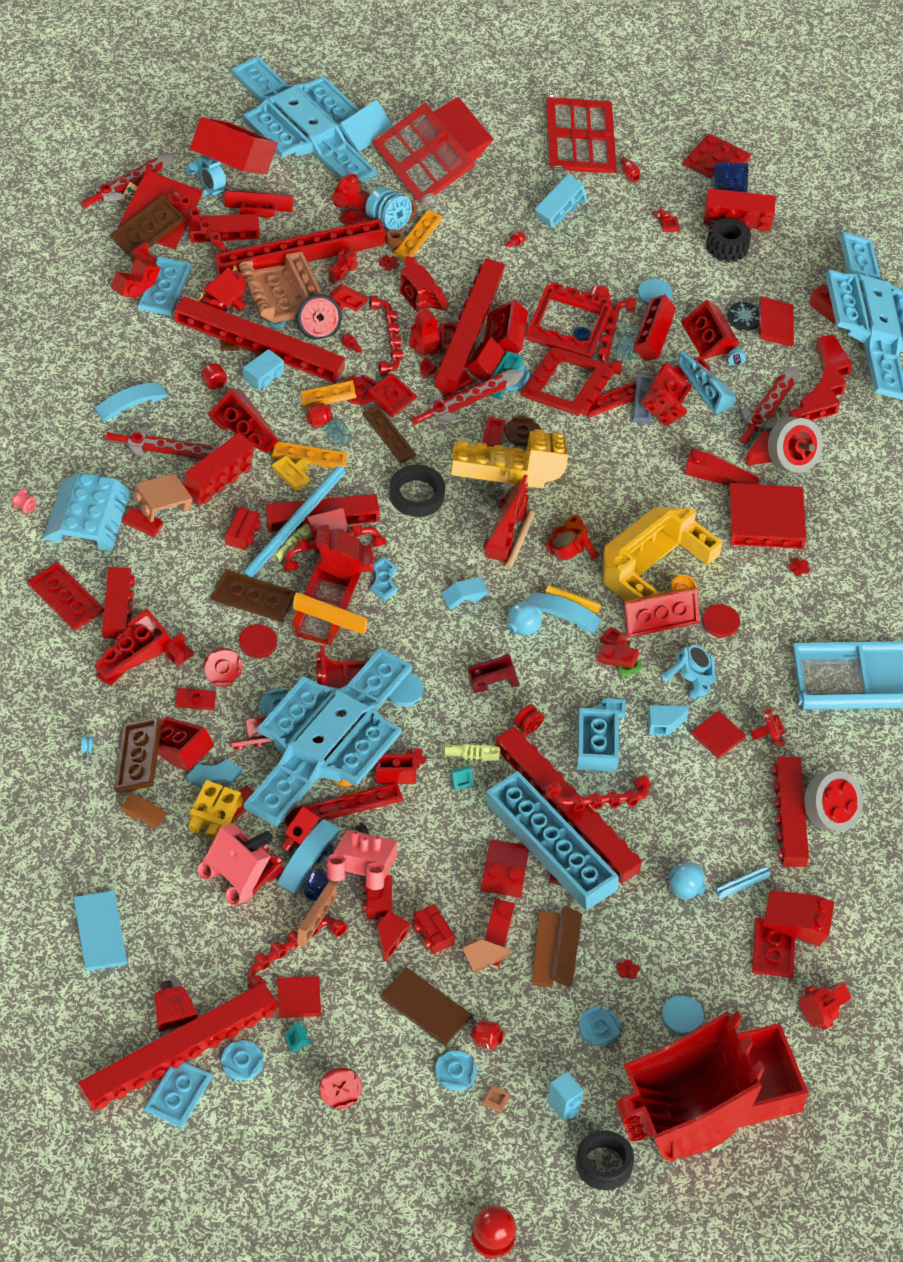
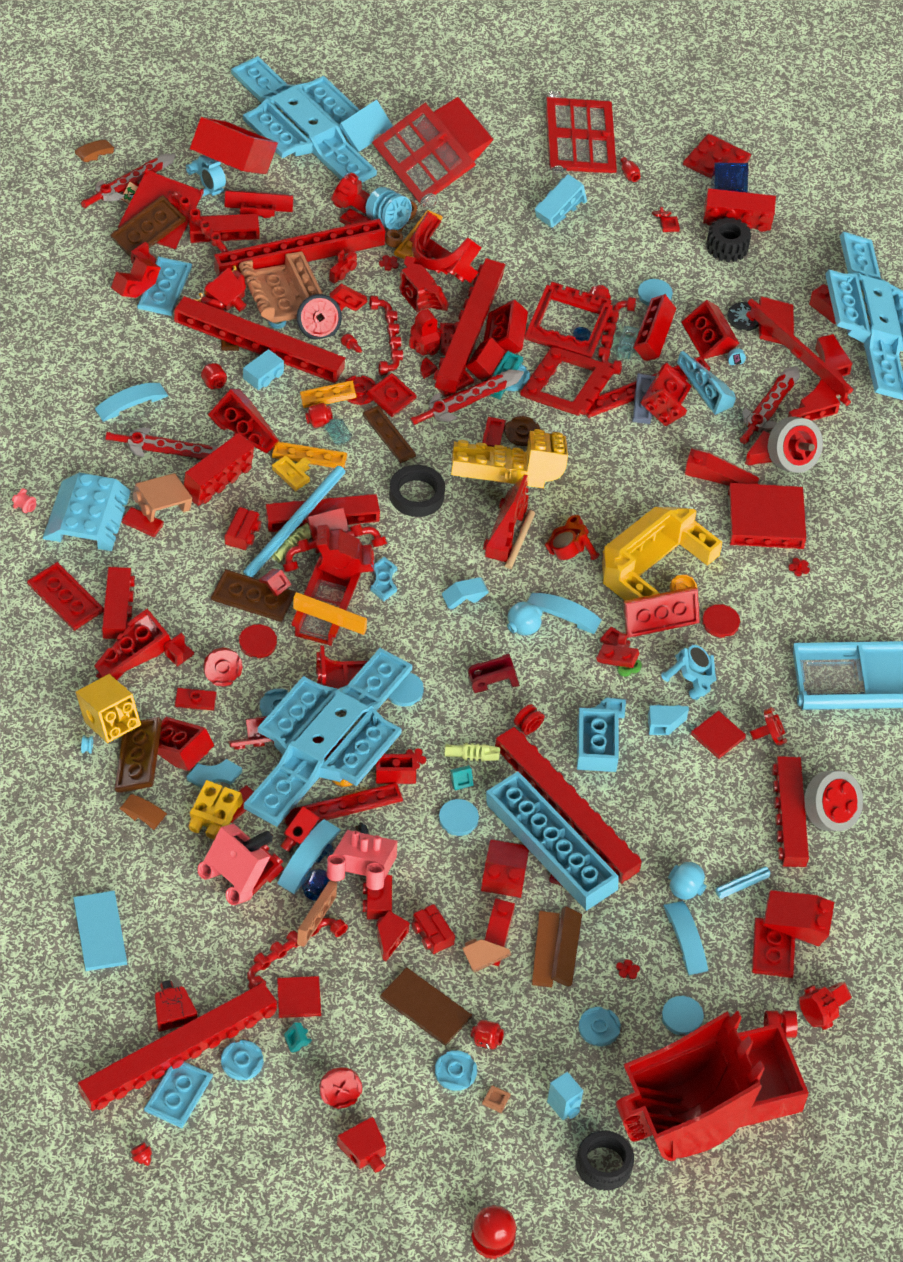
red bar [505,231,526,247] -> none
red bar [544,775,651,811] -> none
yellow axle [545,585,601,613] -> none
none -> dark orange slope [75,140,115,162]
none -> yellow brick [76,674,141,743]
none -> red plate [130,1142,152,1166]
none -> panel [259,569,292,596]
none -> red torso [337,1116,386,1173]
none -> red piece [409,211,482,283]
none -> medium azure tile [439,799,479,836]
none -> medium azure slope [664,901,708,975]
none -> red piece [746,299,854,406]
none -> red wheel [764,1010,798,1038]

